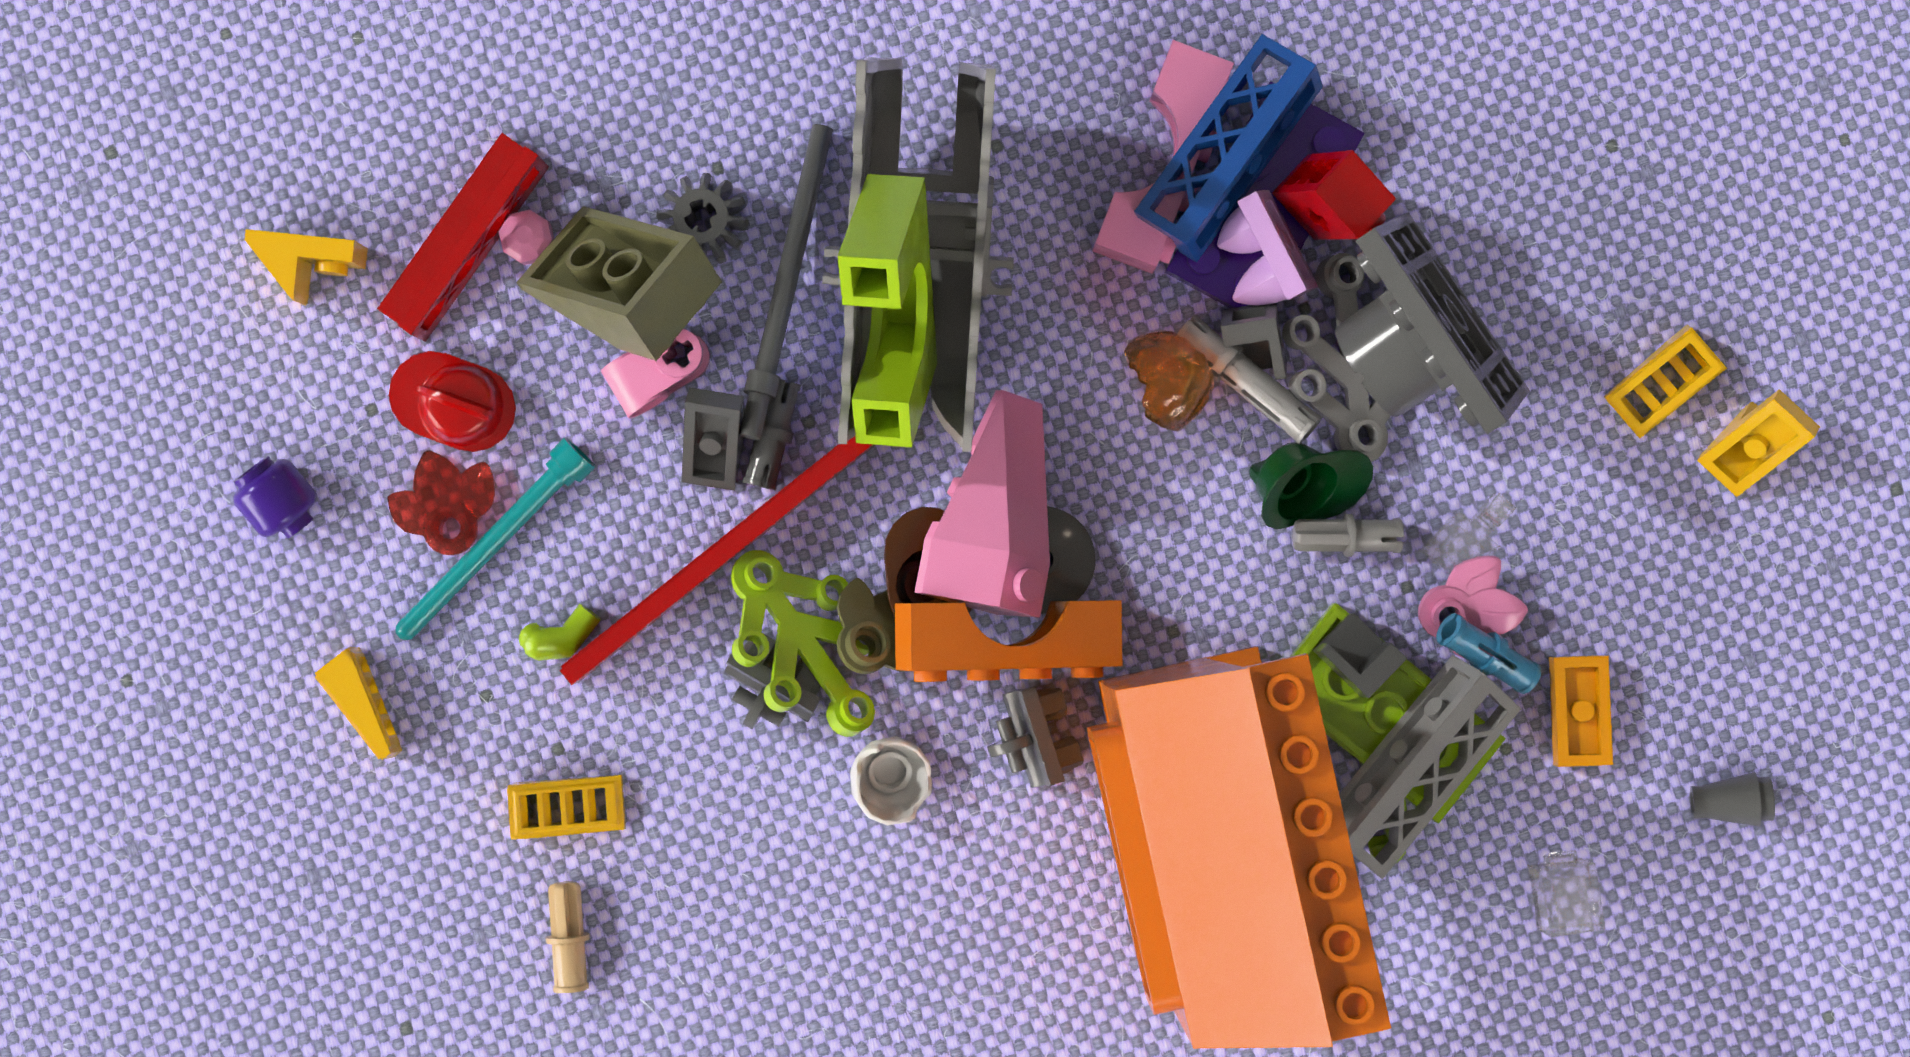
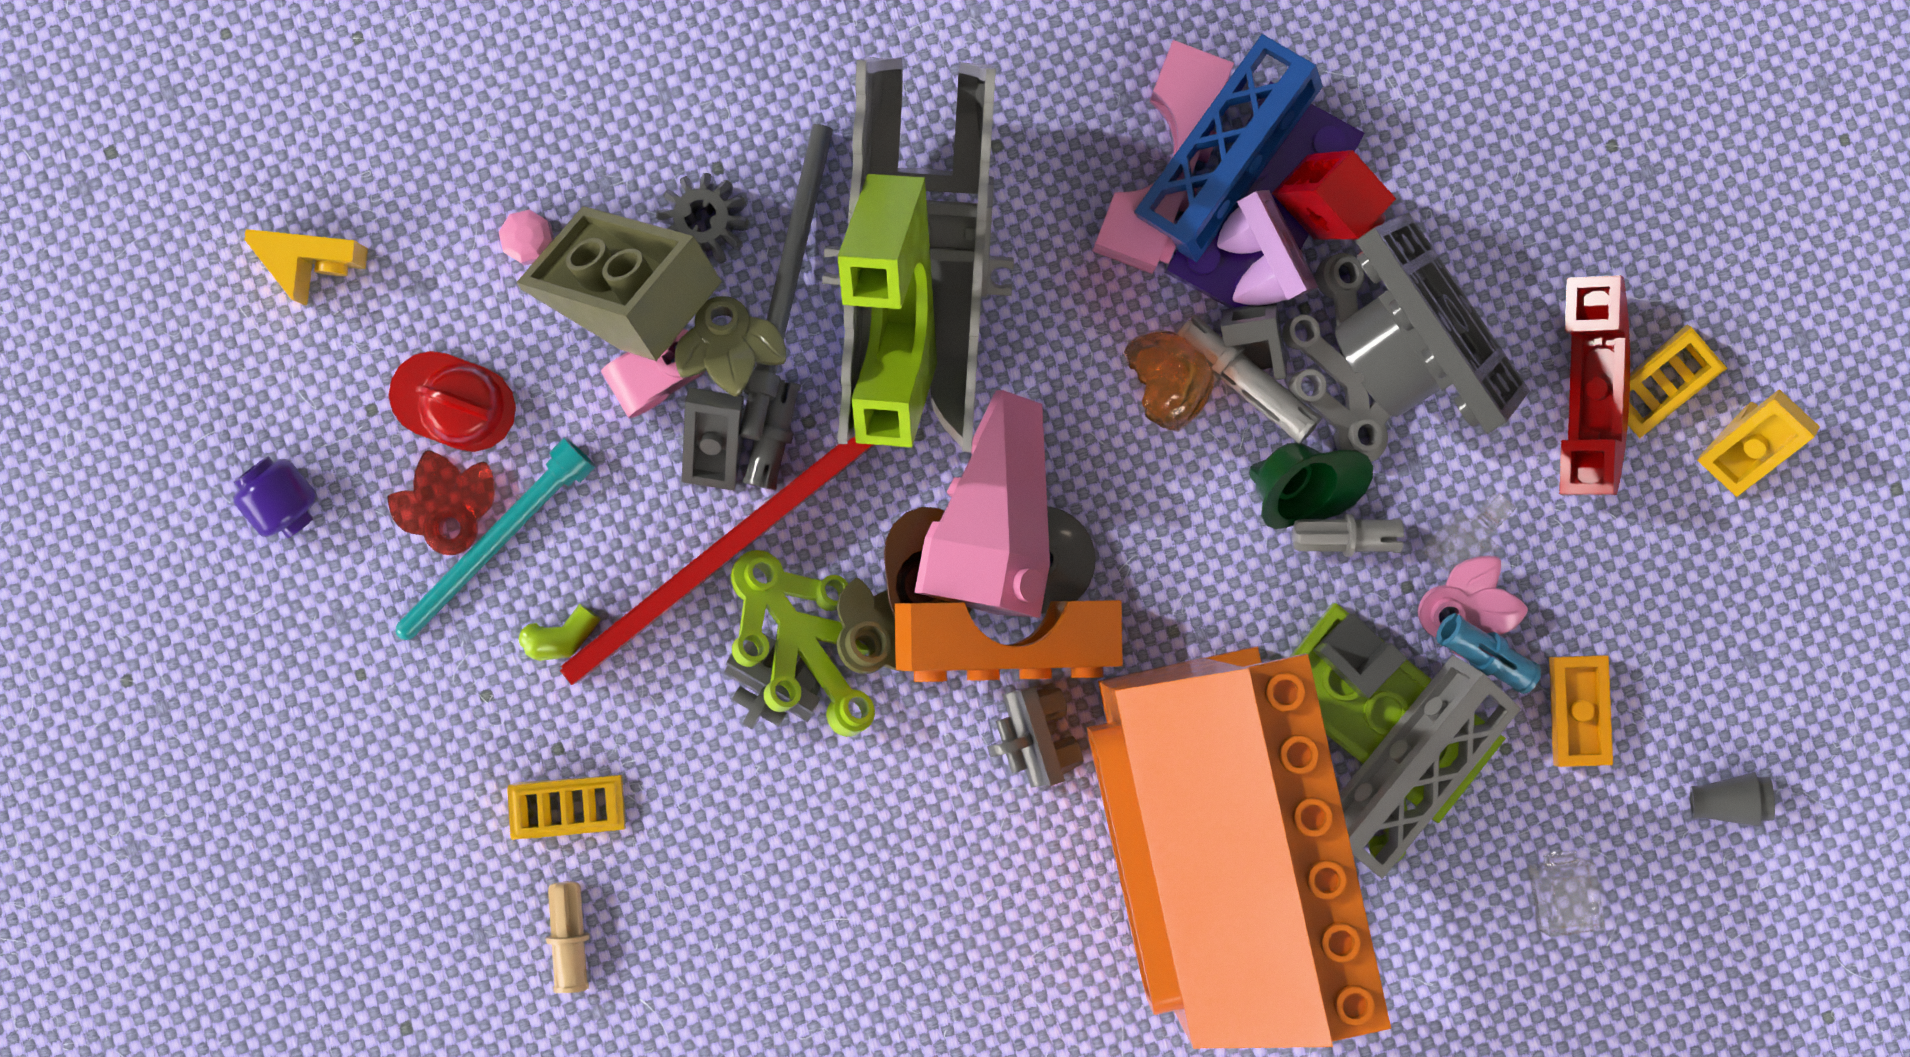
yellow slope [315,647,403,760] -> none
red fence [377,133,549,342] -> none
white hair [850,736,932,826] -> none
none -> olive plate [675,296,786,397]
none -> red slope [1559,275,1630,495]

